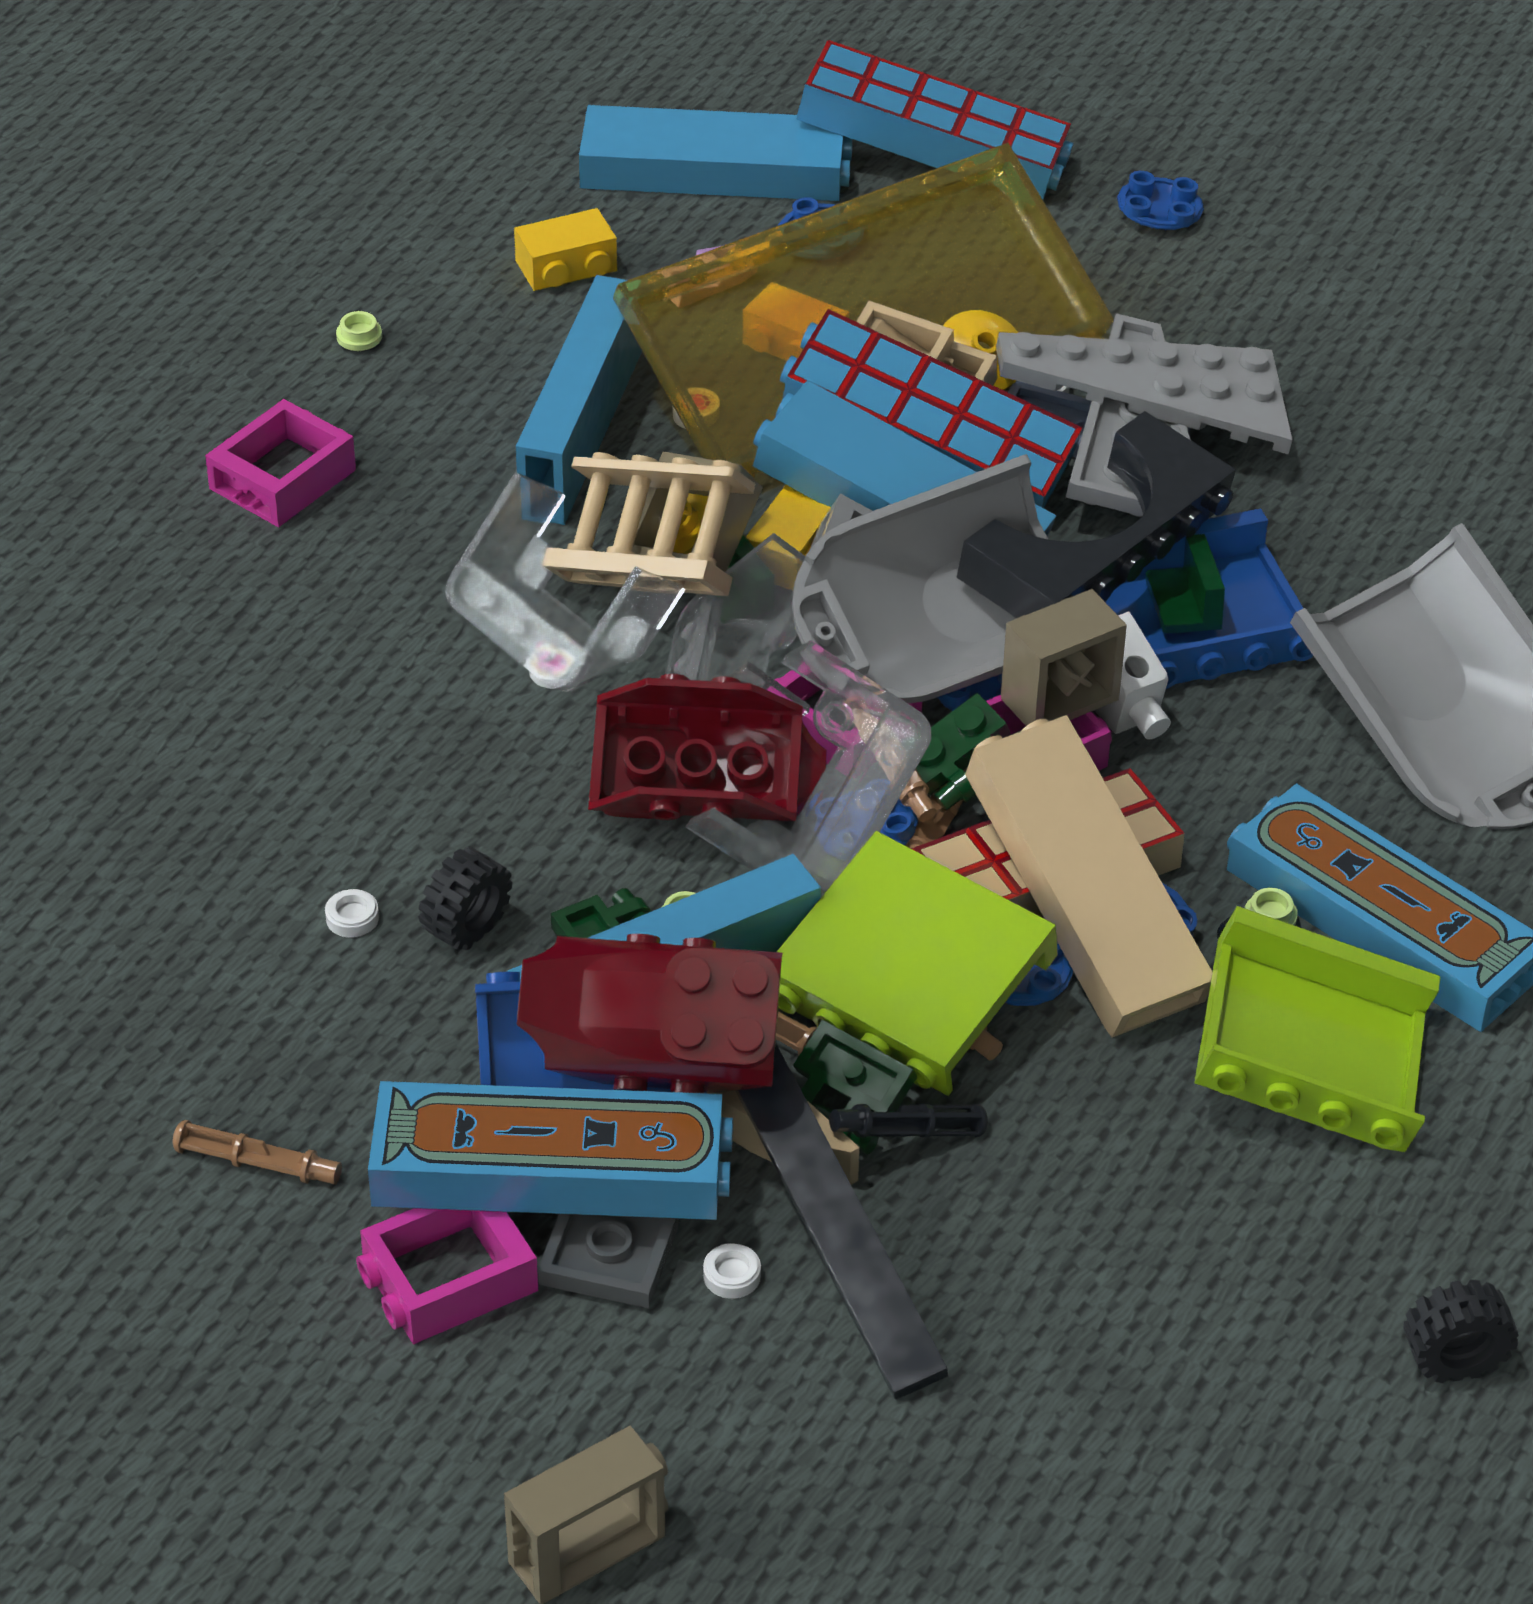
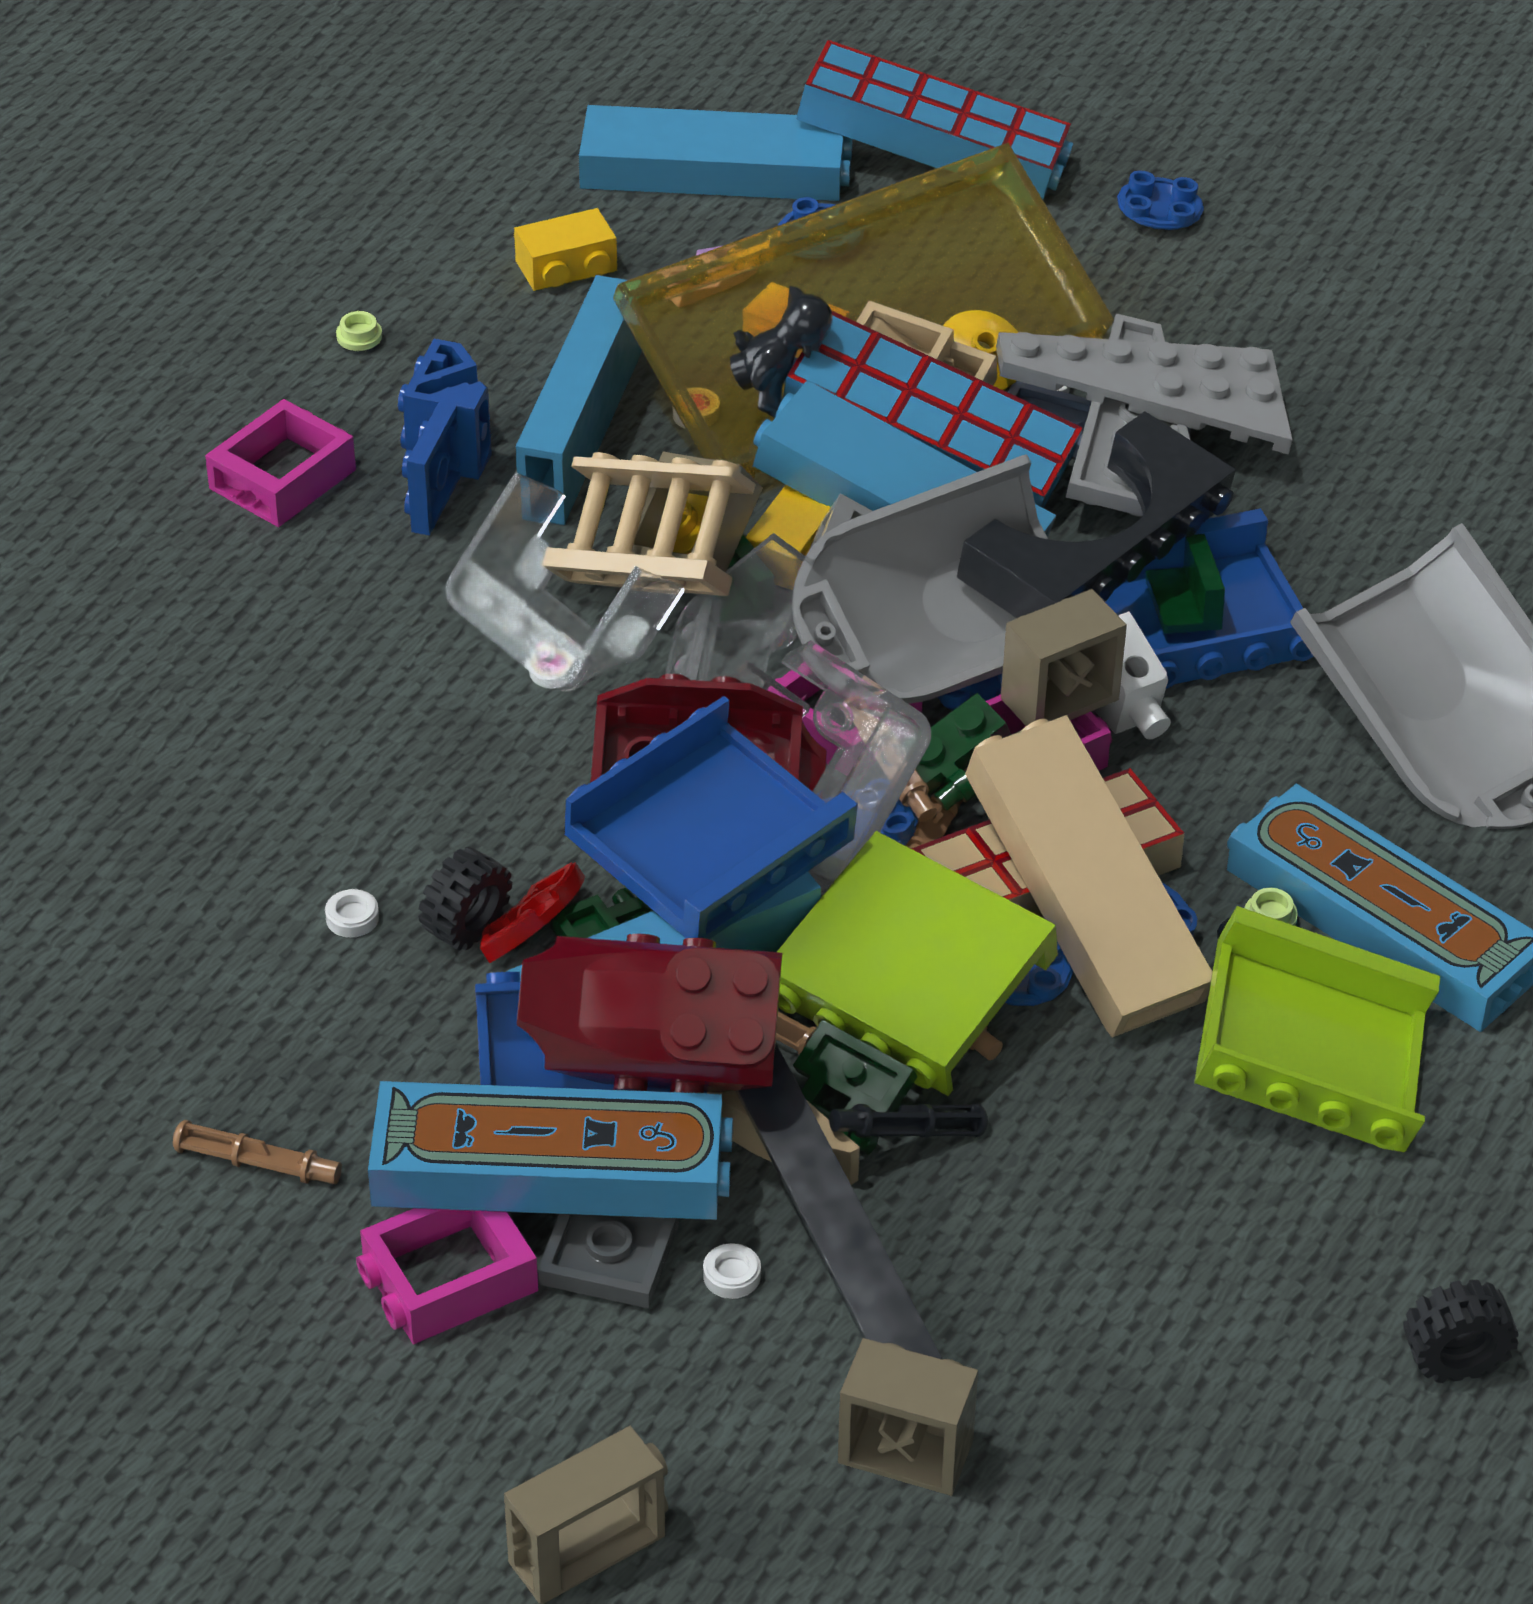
none -> blue piece [398,339,492,536]
none -> red tile [480,862,585,963]
none -> blue panel [565,696,858,939]
none -> black animal [730,286,833,419]
none -> dark tan brick [838,1338,978,1496]

